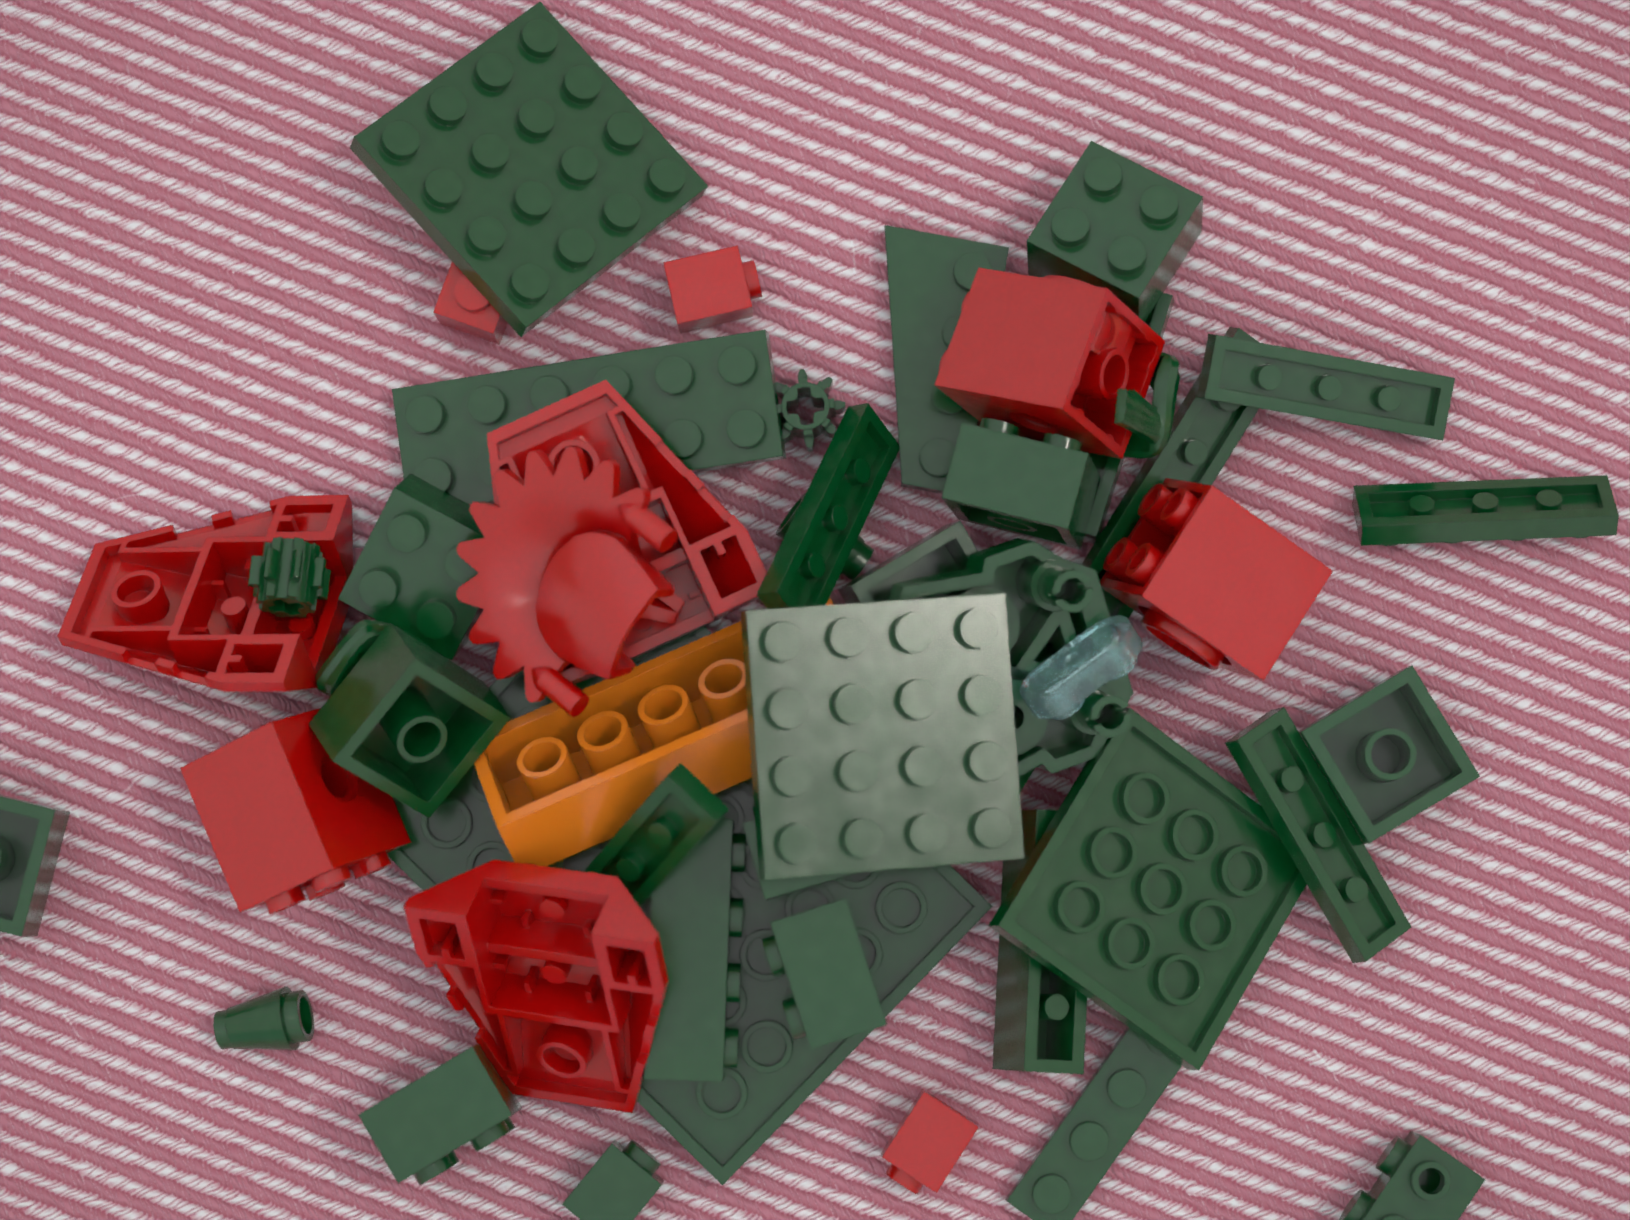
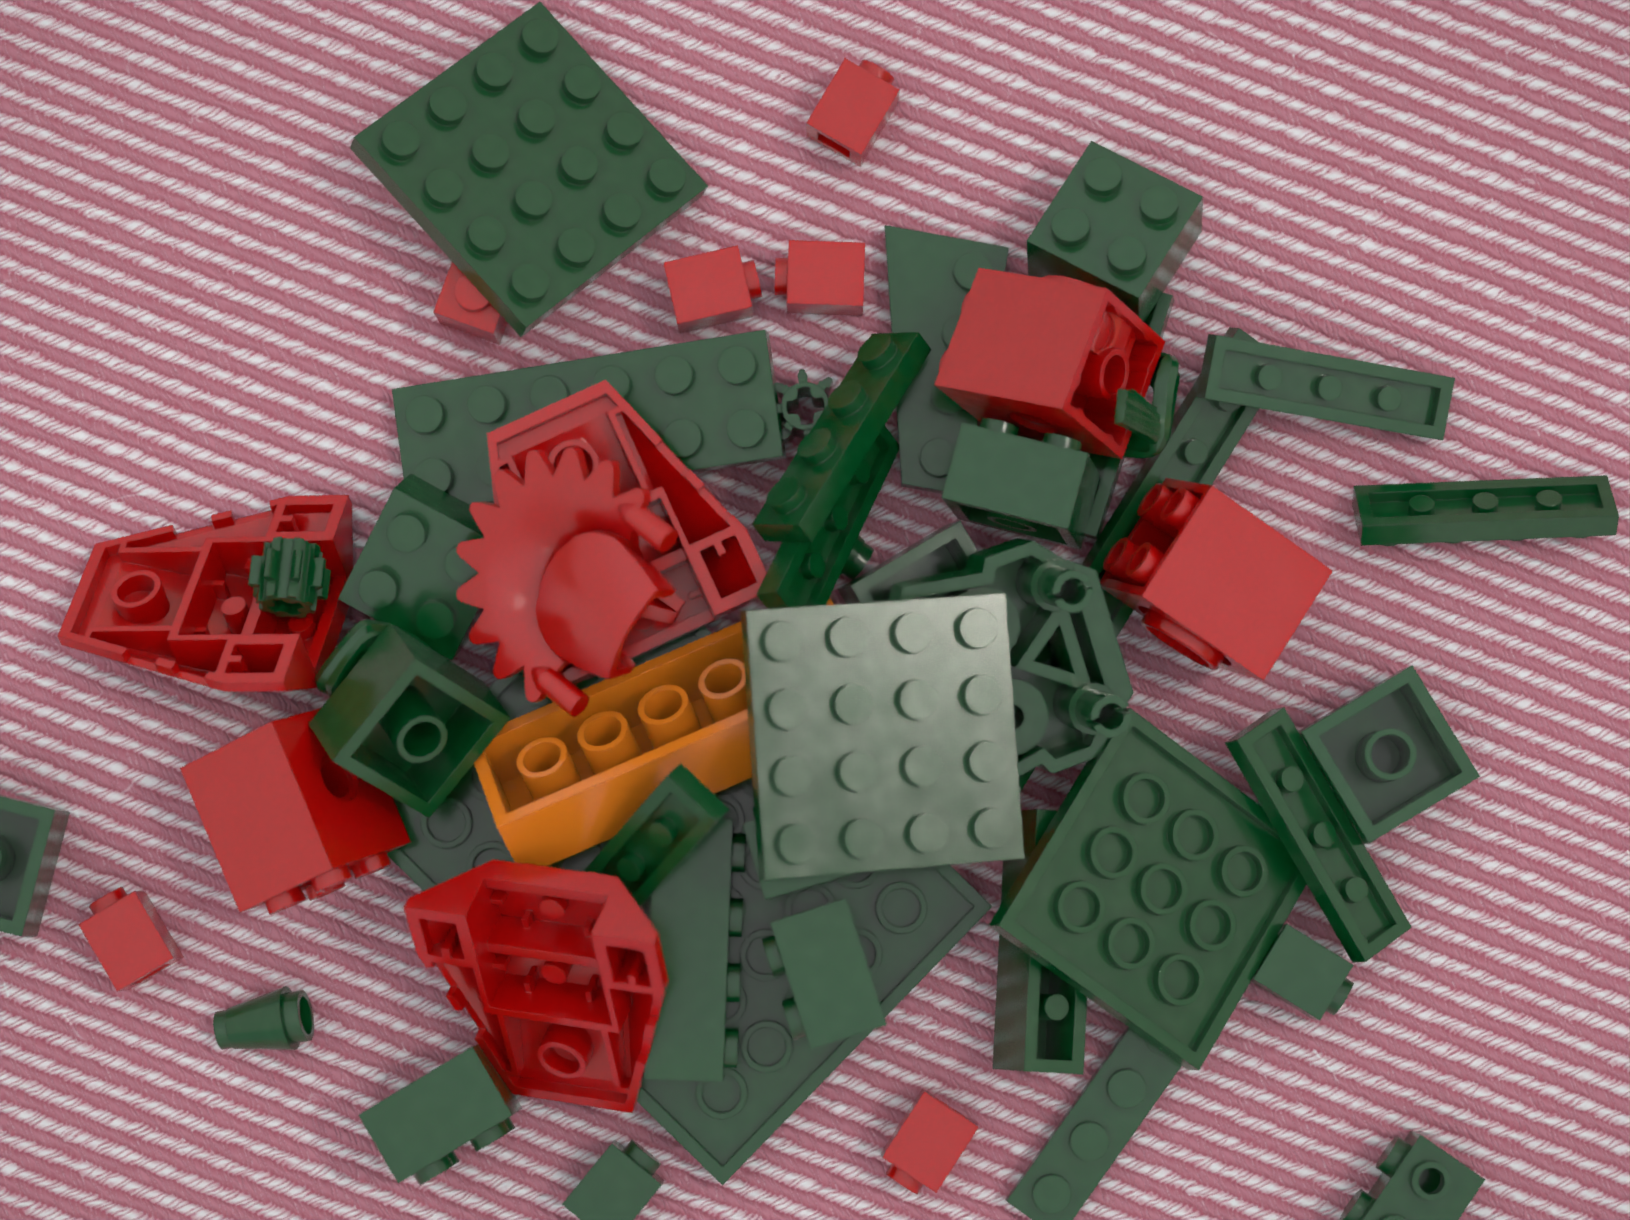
clear light blue plate [1020,615,1143,720] -> none
none -> red brick [78,887,184,992]
none -> dark green plate [752,332,932,542]
none -> red brick [774,240,865,316]
none -> red brick [806,58,900,167]
none -> dark green brick [1251,924,1354,1020]

